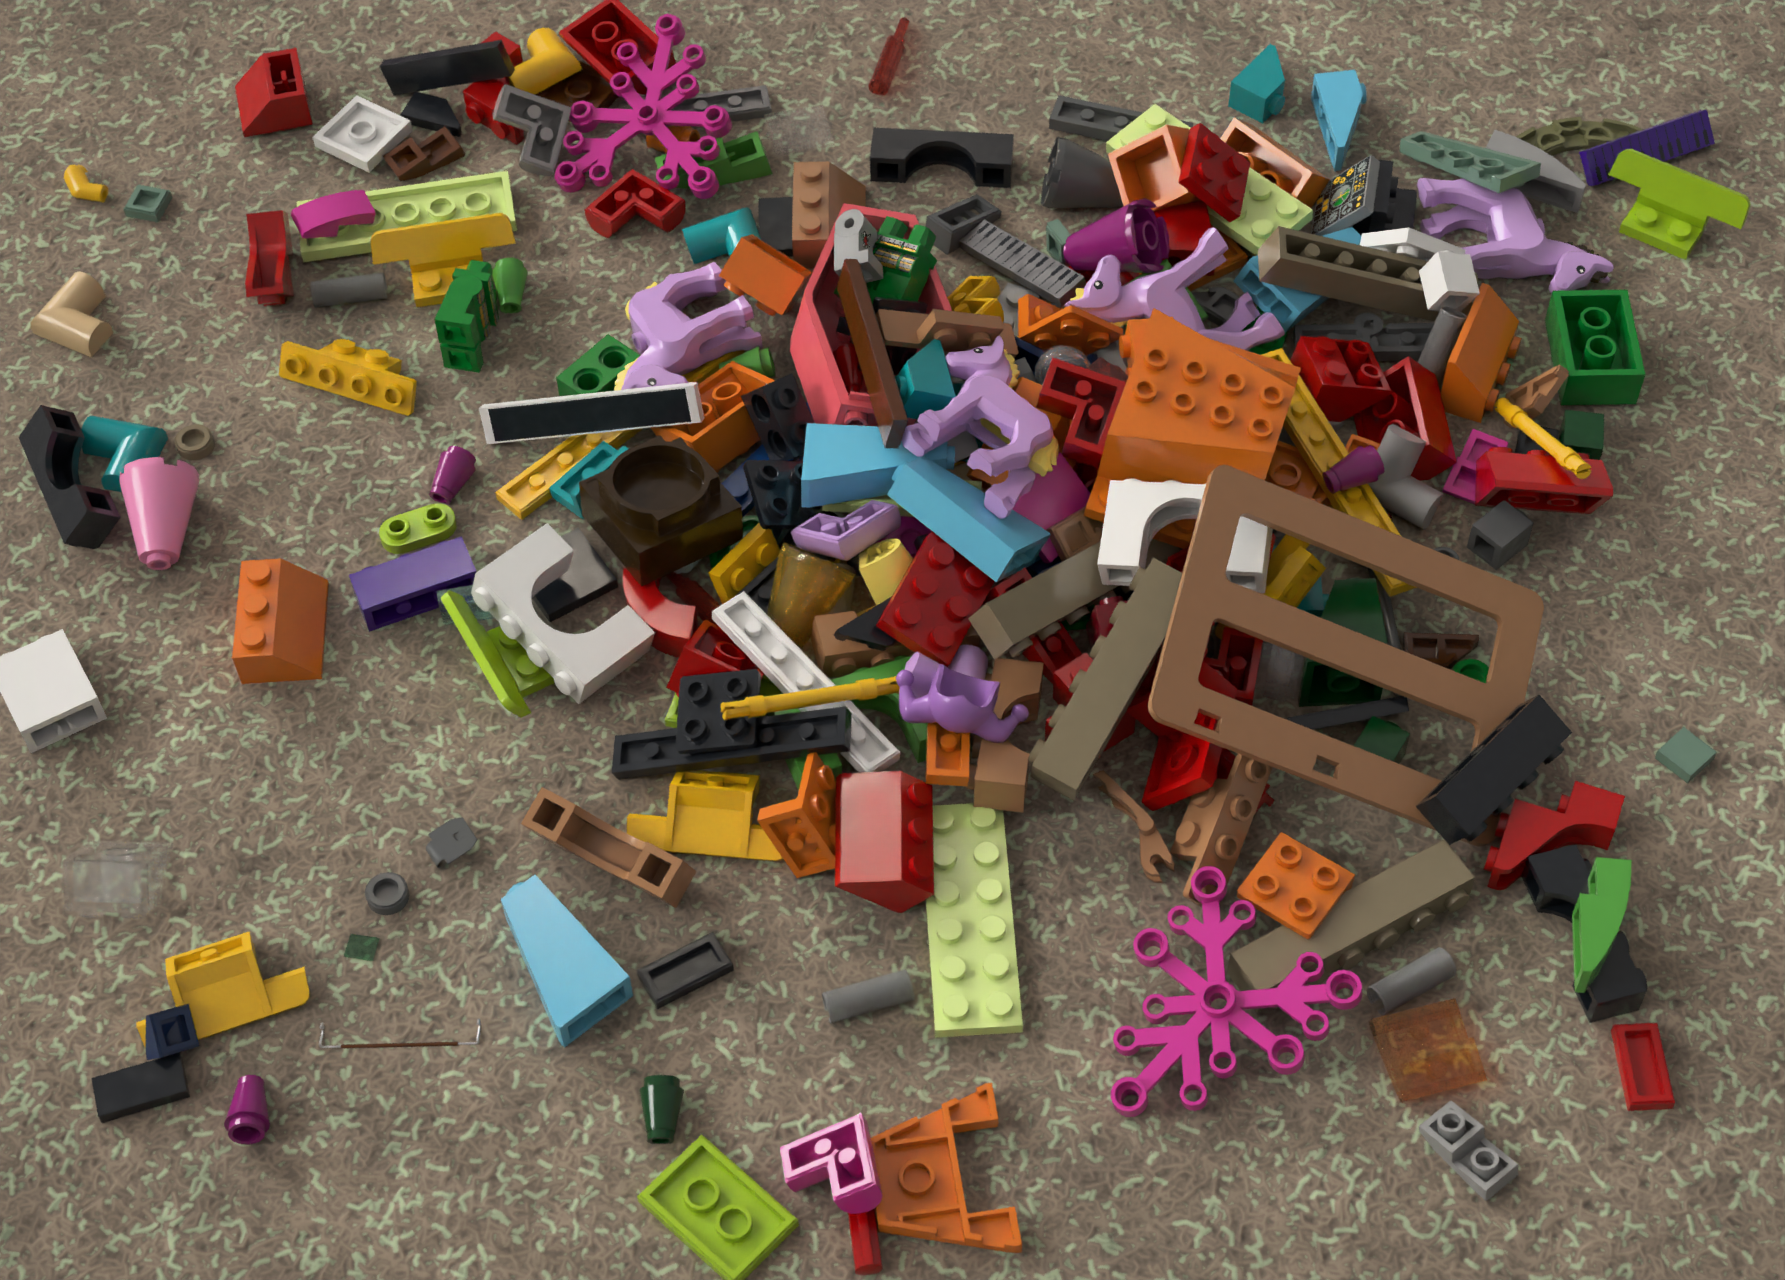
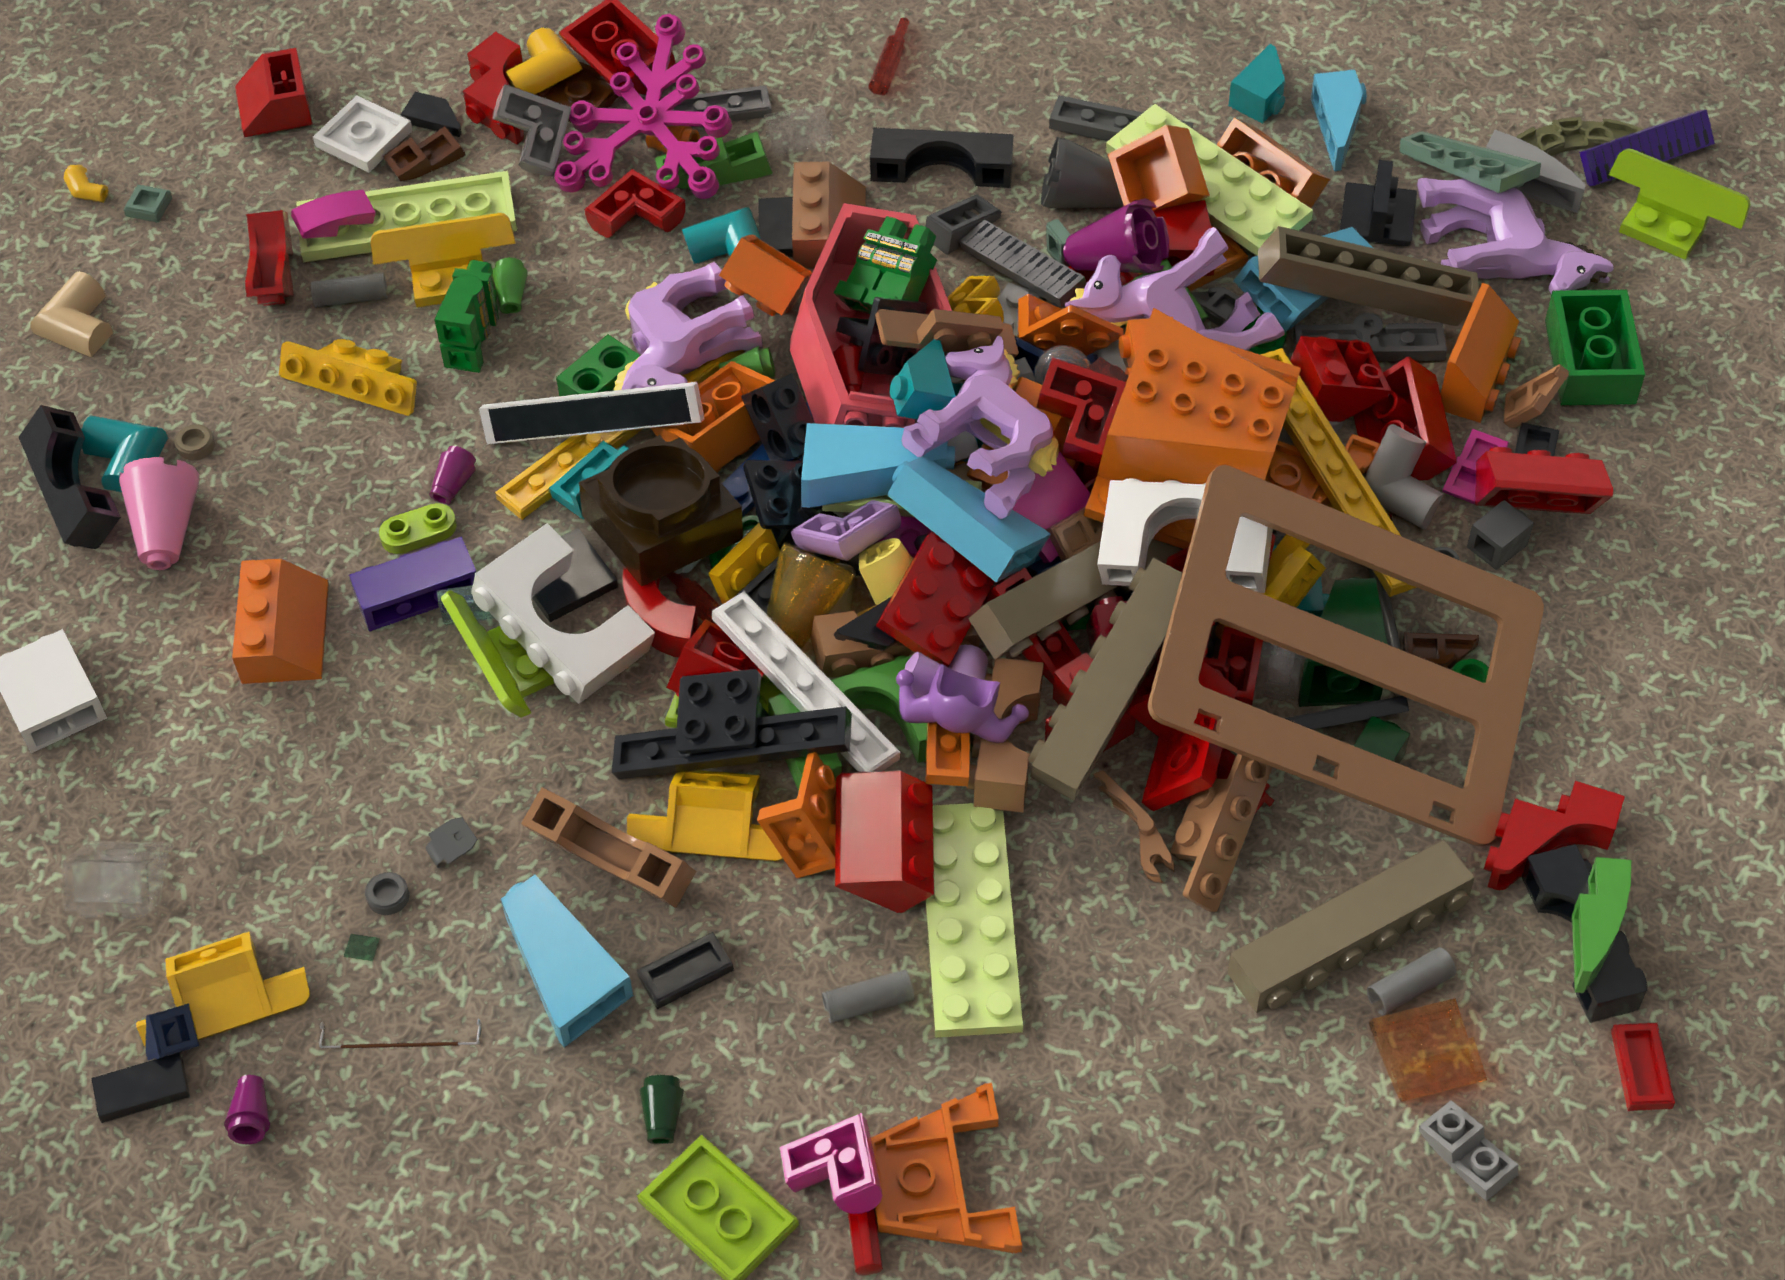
black tile [379,40,515,95] -> none
yellow piece [721,676,900,720] -> none
light grey leg [834,209,883,283] -> none
reddish brown tile [837,259,908,449] -> none
dark pink plant [1111,866,1363,1117] -> none
red plate [1178,123,1250,223] -> none
orange bracket [1236,832,1355,939] -> none
tile [1311,155,1380,236] -> none
magenta cone [1322,445,1385,494] -> none
white plate [1360,228,1466,261] -> none
black brick [1416,695,1572,845] -> none
light grey piece [1418,307,1467,383] -> none
white brick [1419,250,1480,312] -> none
yellow piece [1494,398,1591,479] -> none
dark green brick [1559,410,1604,460] -> none
sand green tile [1655,727,1717,783] -> none

